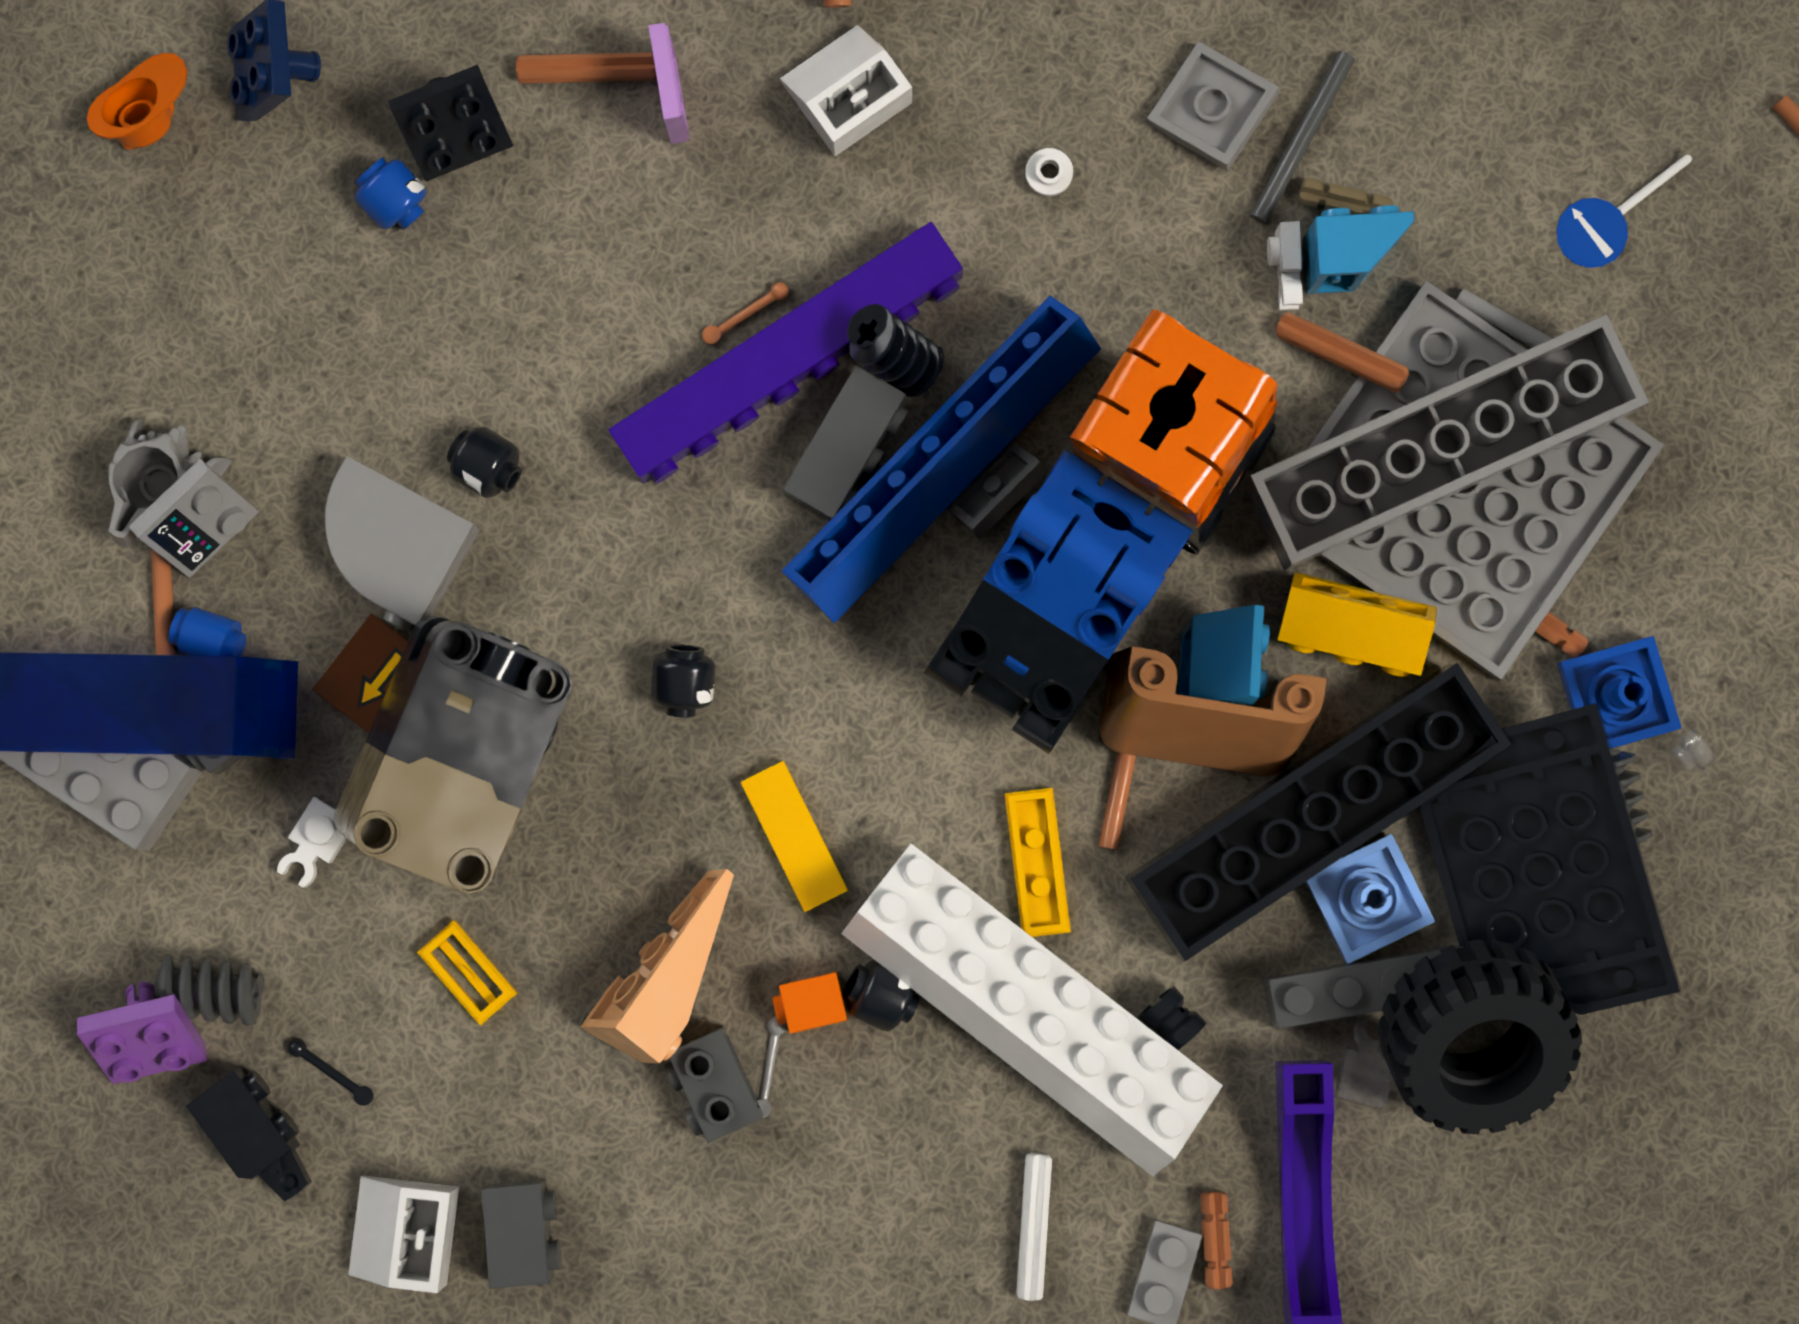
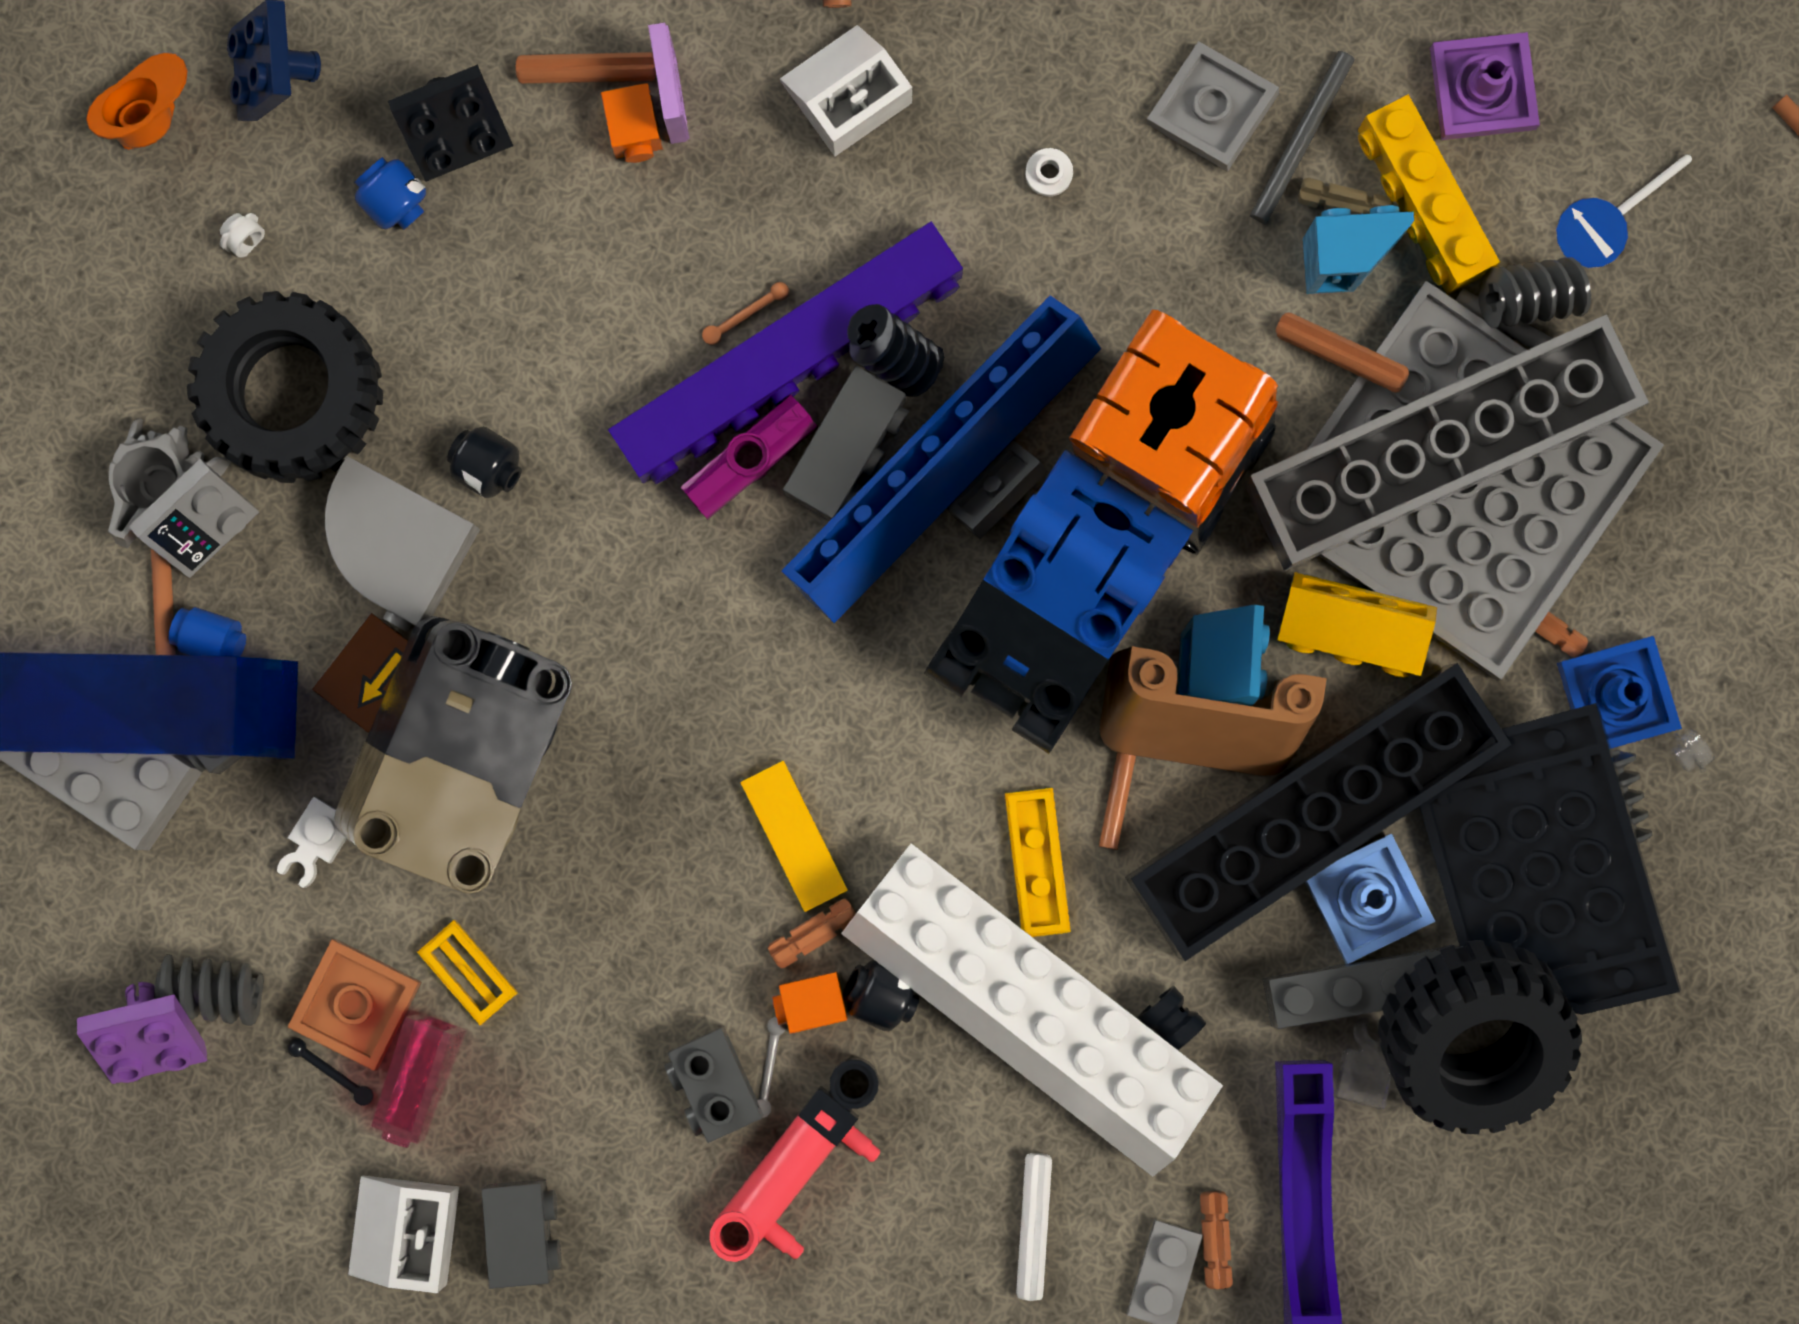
black hinge [186,1067,312,1201] -> none
light nougat wedge [580,869,734,1064] -> none
black head [651,644,715,718] -> none
white plate [1267,221,1303,311] -> none
none -> black tyre [187,291,383,483]
none -> white plate [220,213,265,258]
none -> nougat plate [287,939,422,1071]
none -> clear pink slope [371,1013,467,1148]
none -> orange brick [601,83,663,163]
none -> magenta piece [680,395,818,520]
none -> coral piece [709,1057,881,1262]
none -> nougat axle [768,899,856,968]
none -> yellow brick [1358,94,1500,295]
none -> medium lavender plate [1430,32,1540,140]
none -> dark grey piece [1479,257,1591,329]

